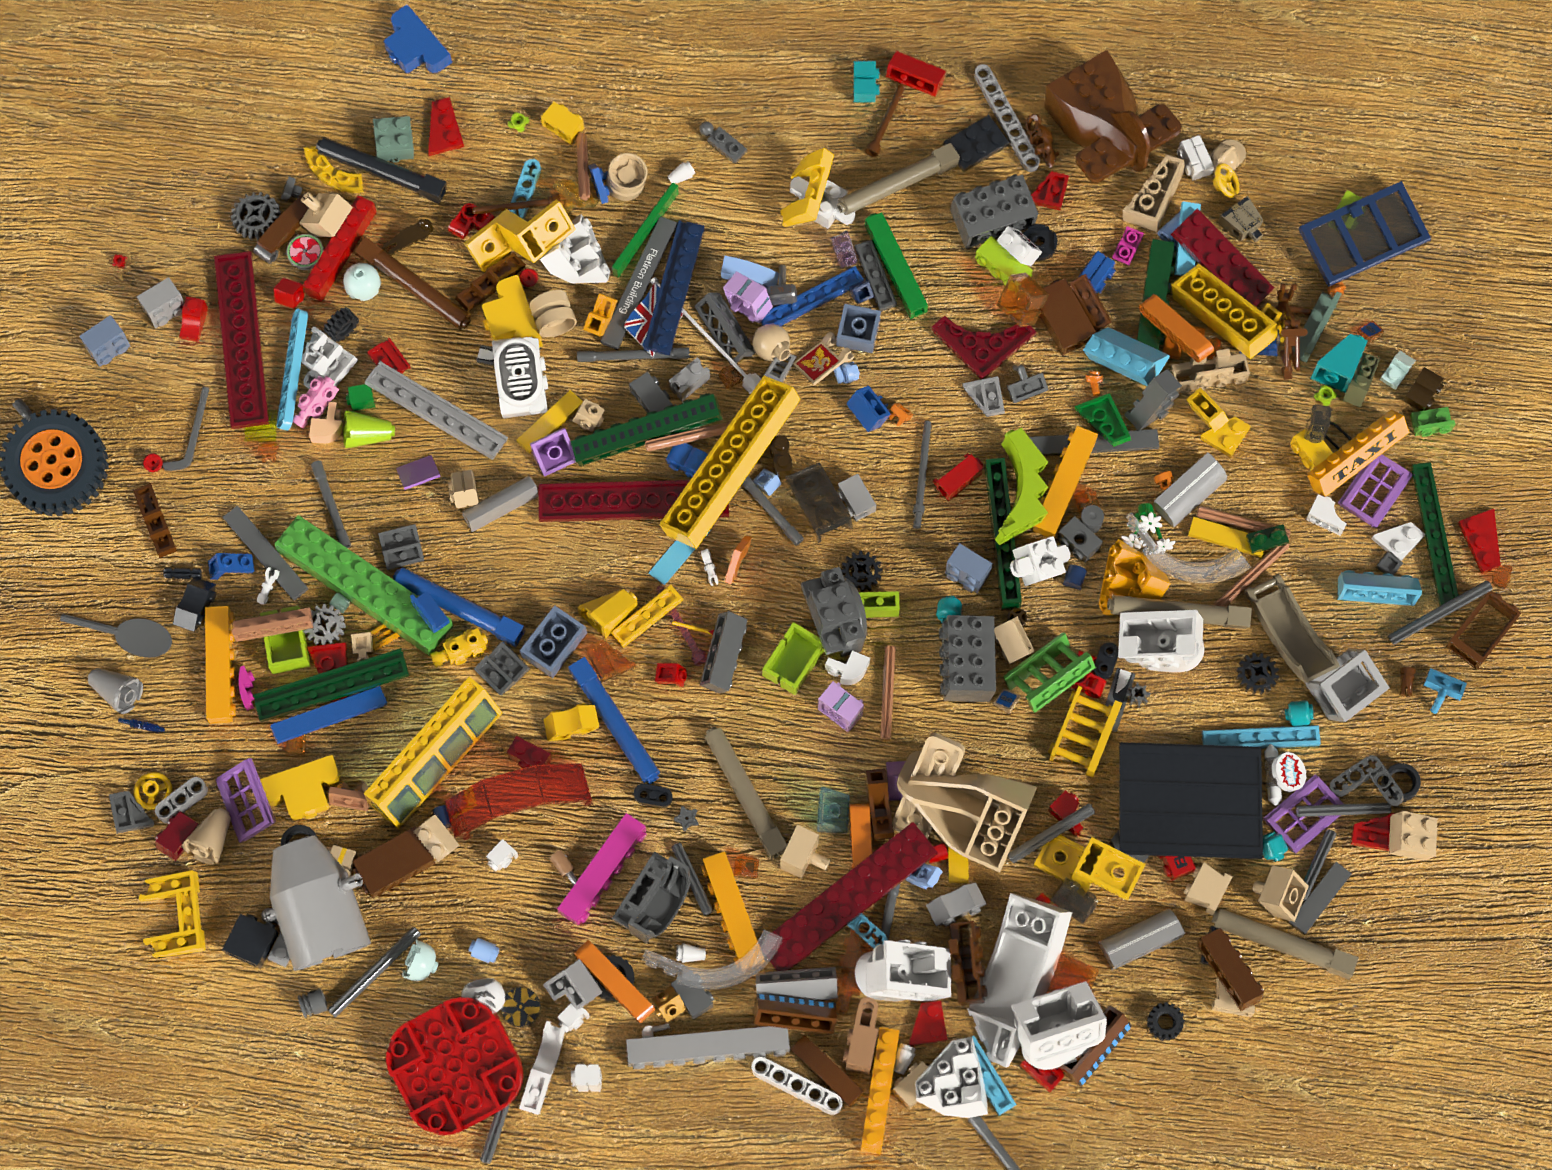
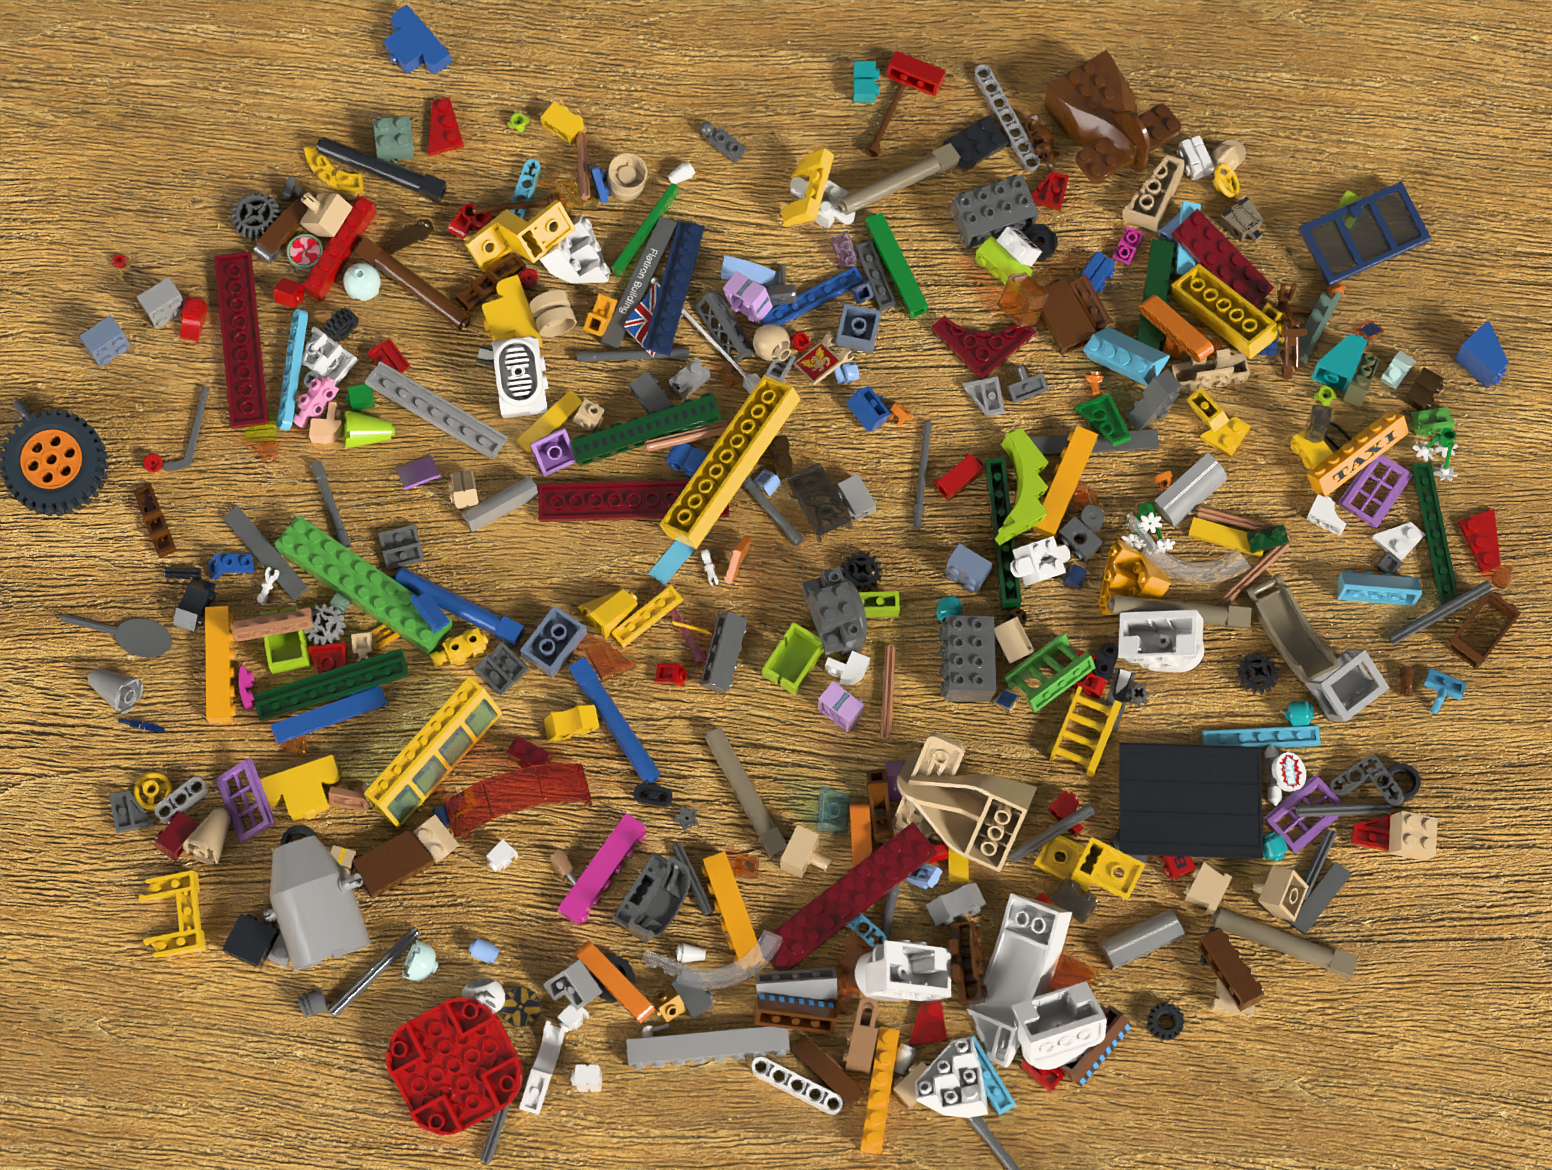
none -> red tile [790,332,810,351]
none -> plant [1413,428,1458,481]
none -> blue slope [1455,320,1509,389]

